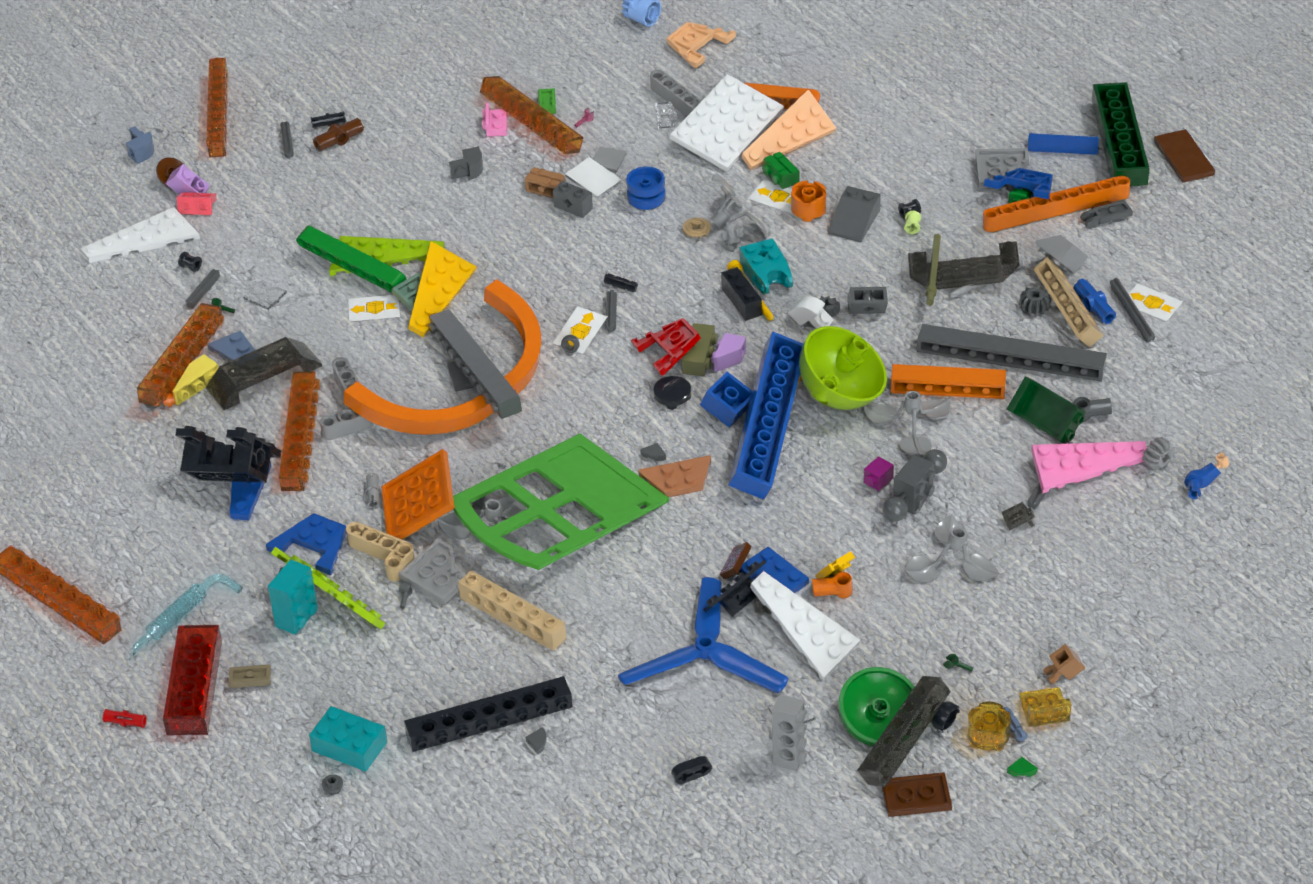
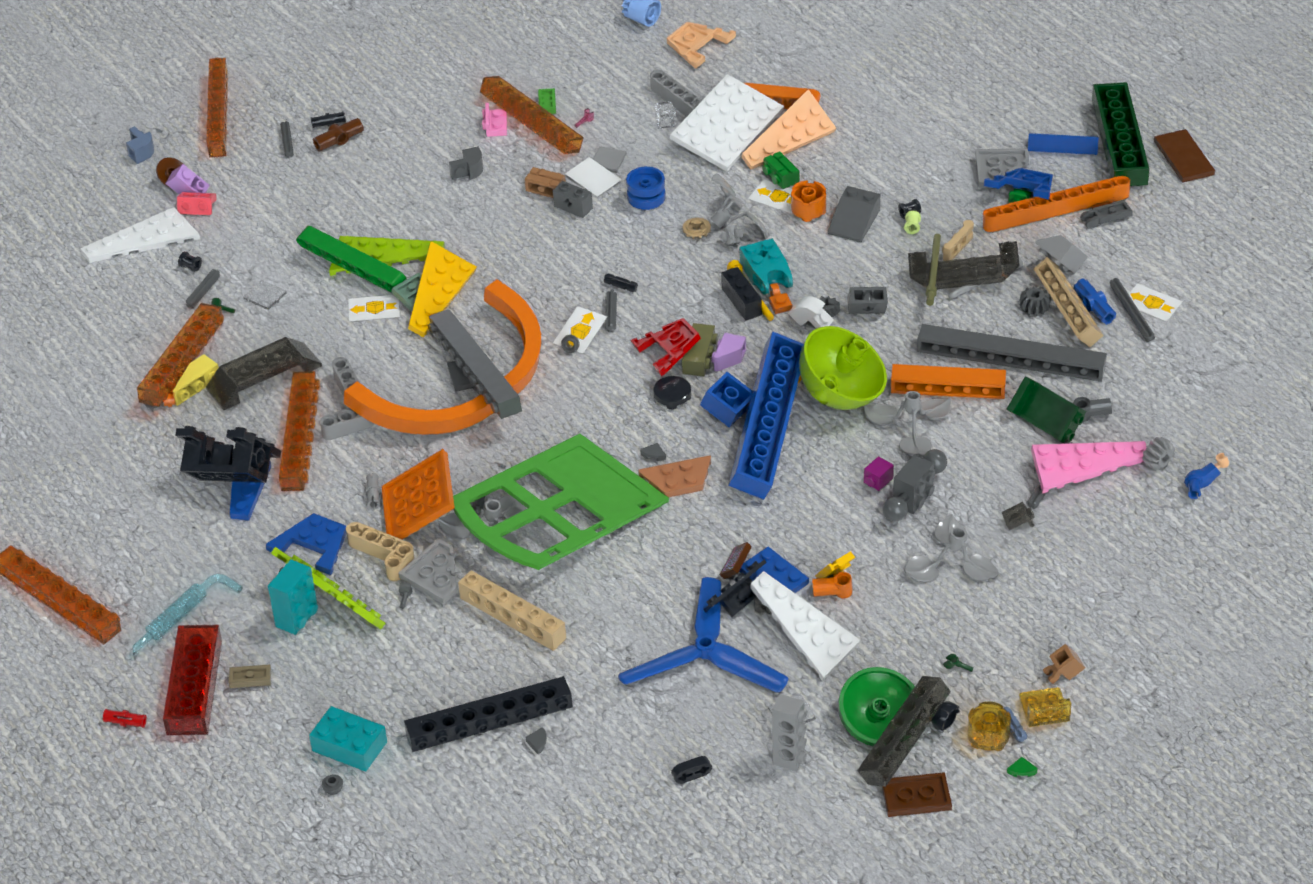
sand blue wing [207,330,265,374] -> none
none -> orange plate [769,283,793,314]
none -> tan plate [942,220,974,263]

